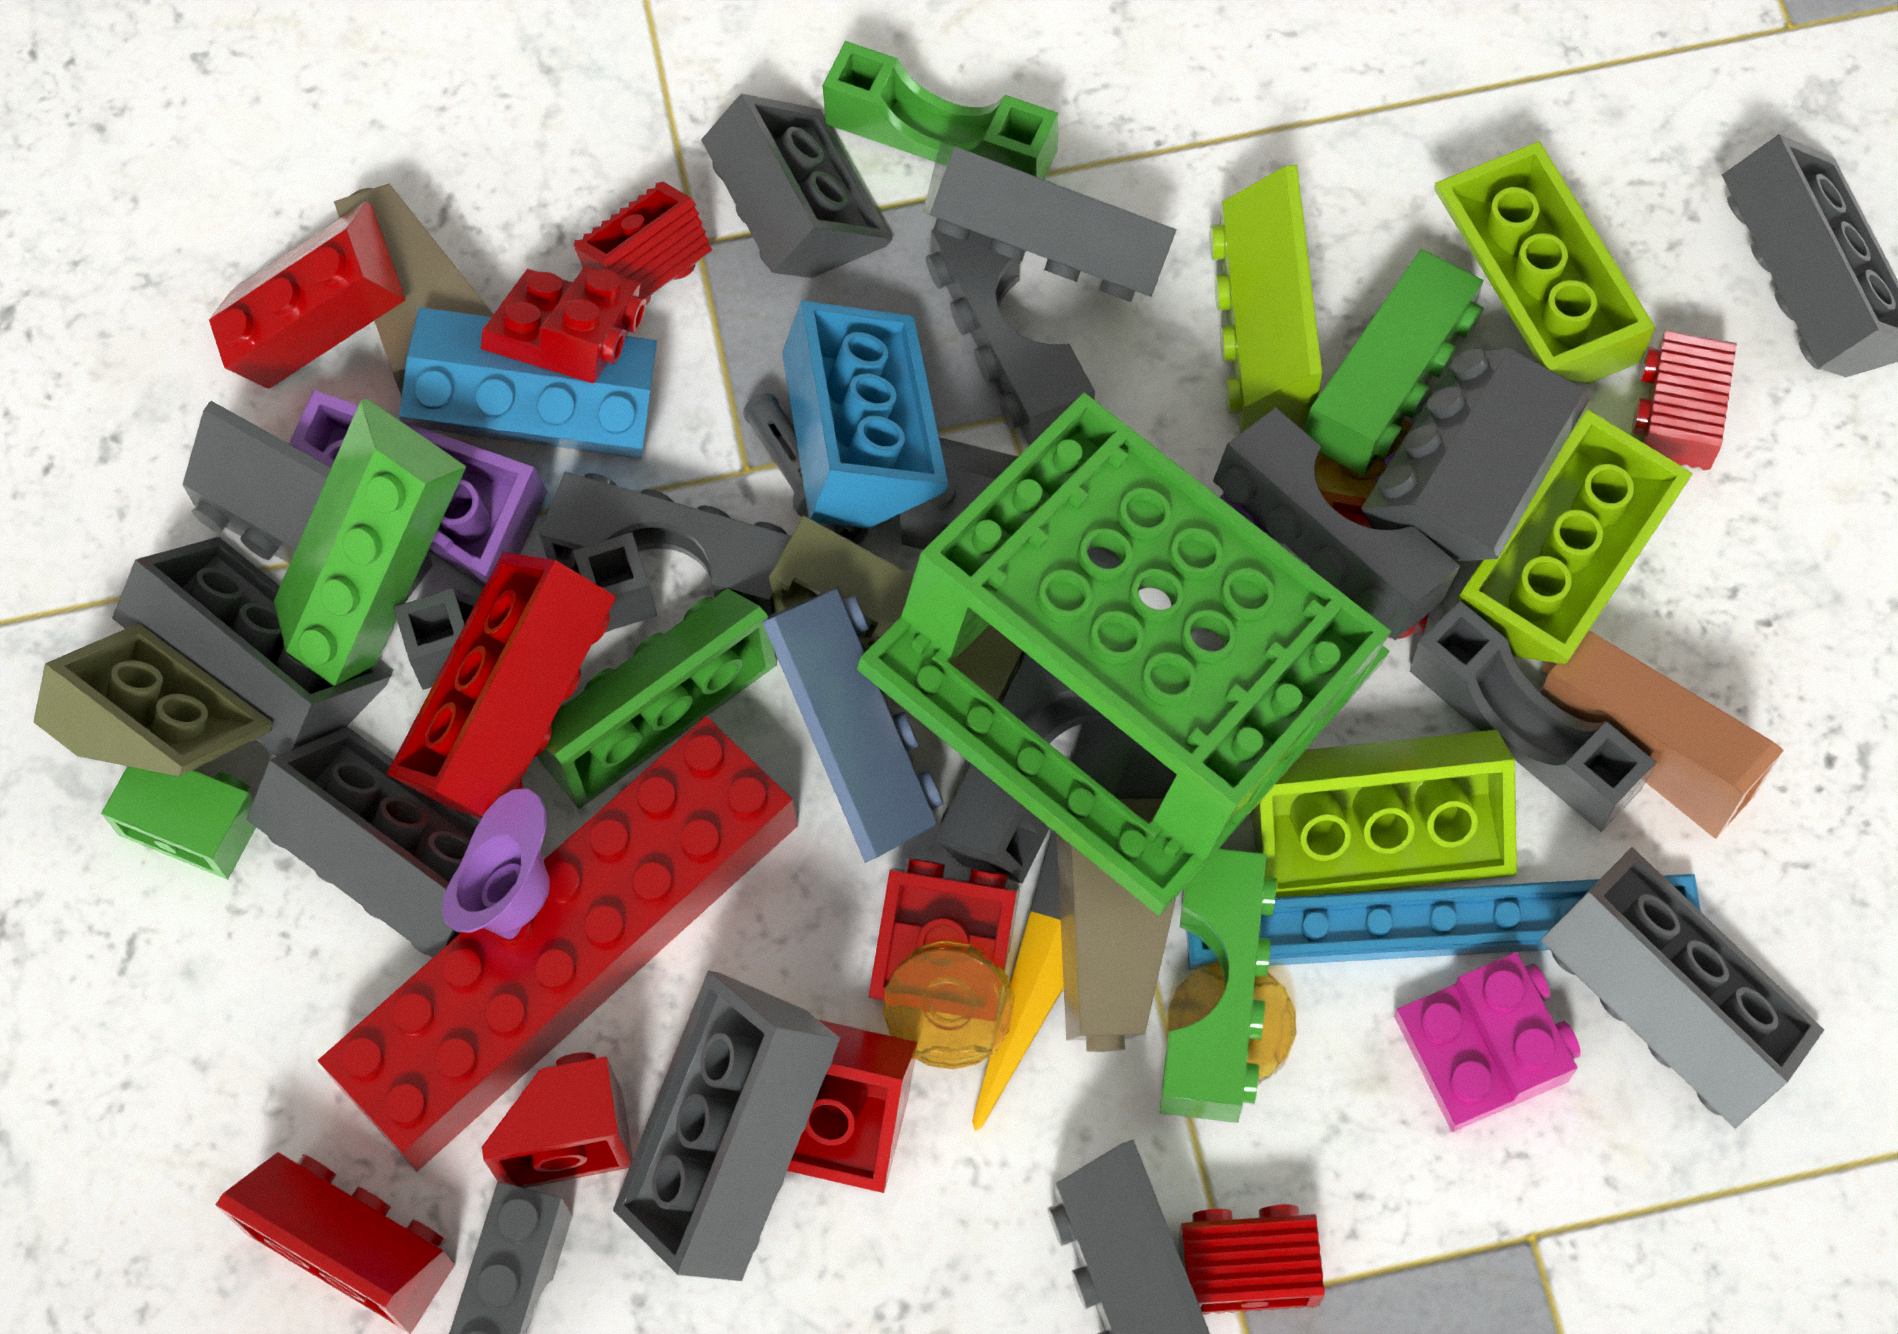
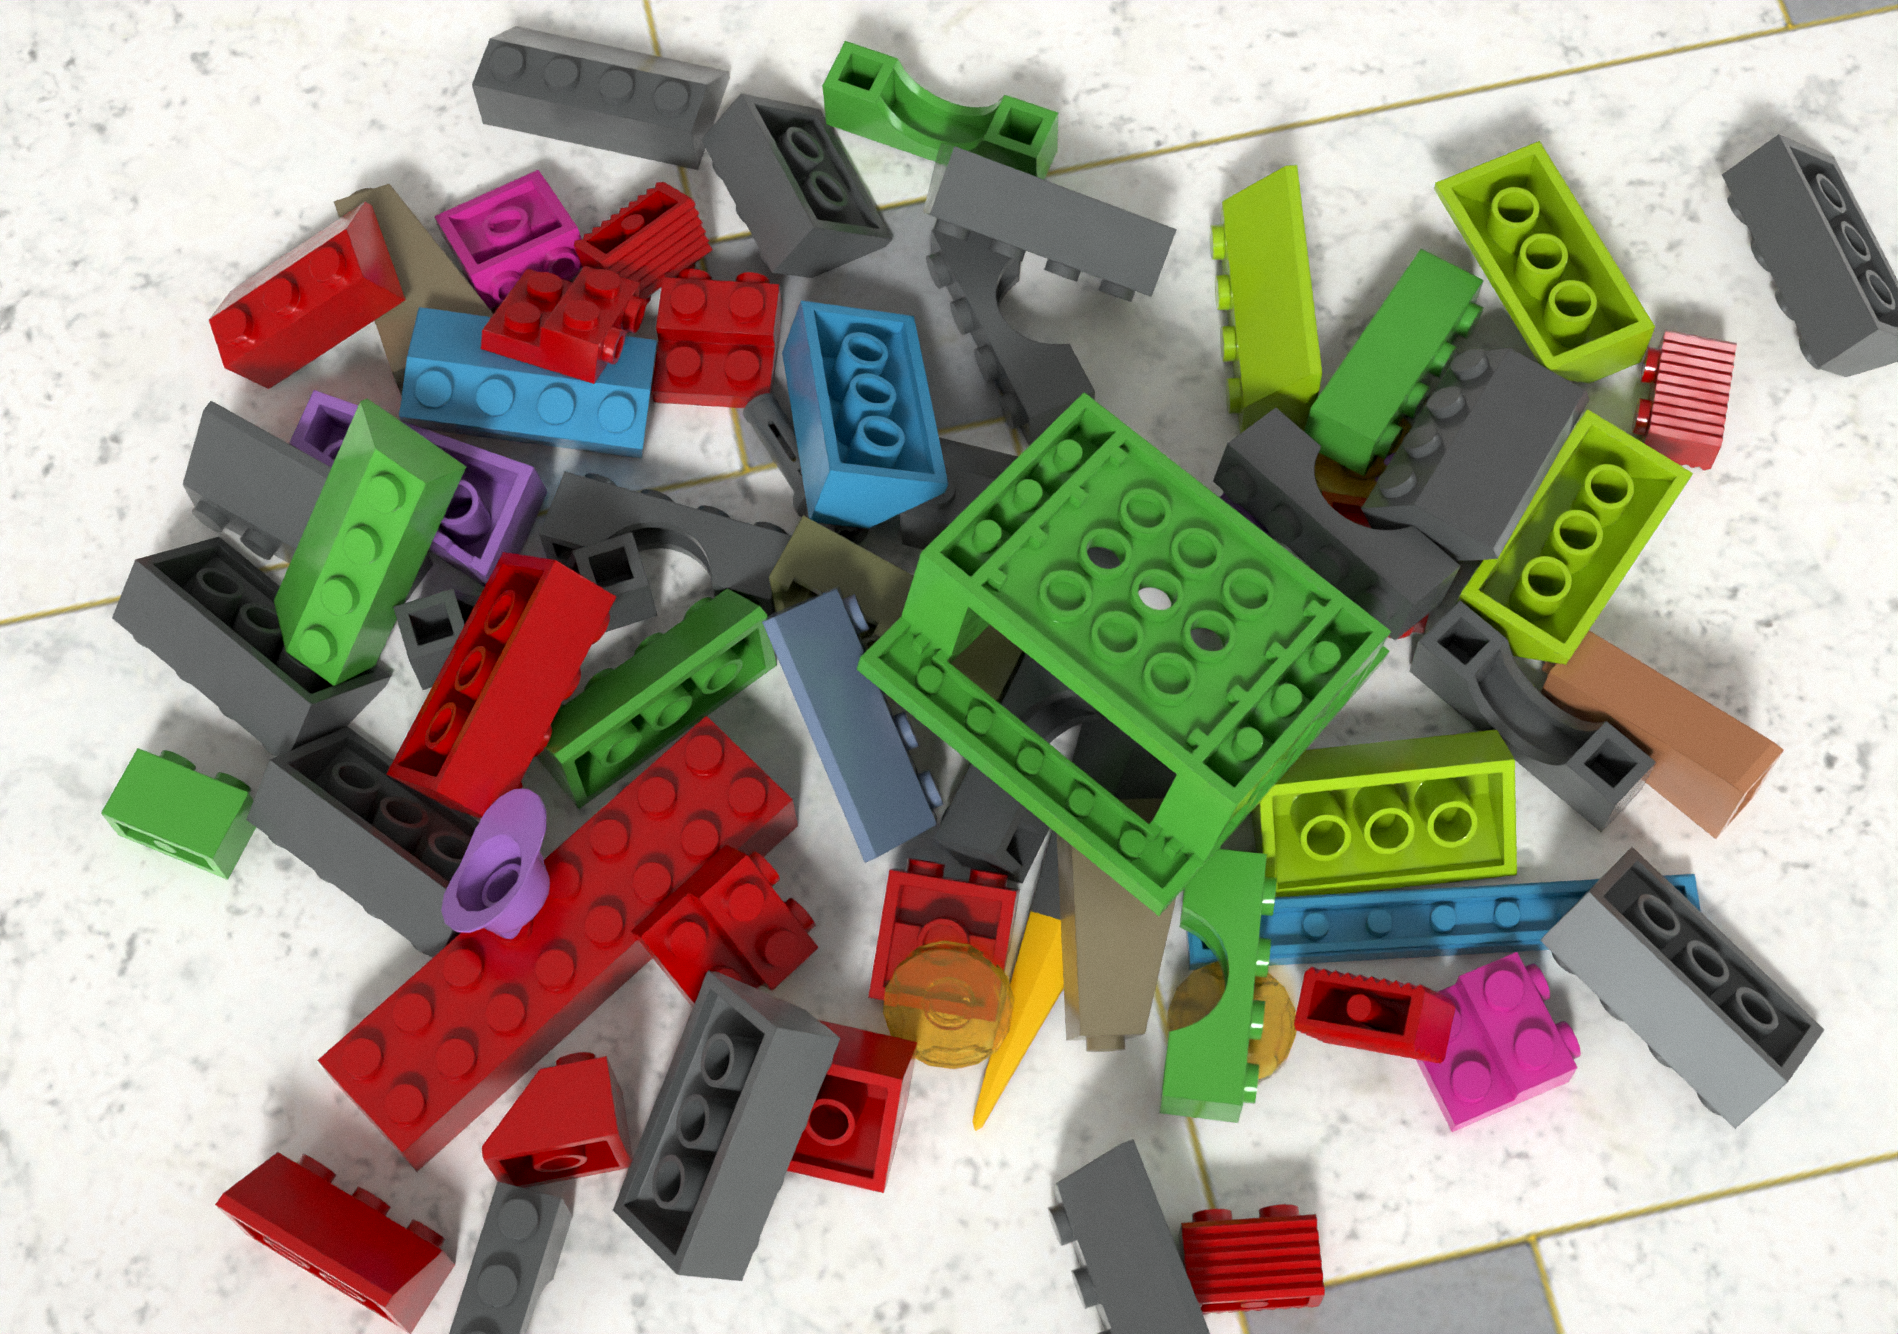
olive slope [33,623,273,776] -> none
none -> dark pink plate [434,170,582,309]
none -> dark grey slope [472,26,730,170]
none -> red plate [631,844,819,1008]
none -> red plate [651,269,783,408]
none -> red brick [1294,966,1456,1064]

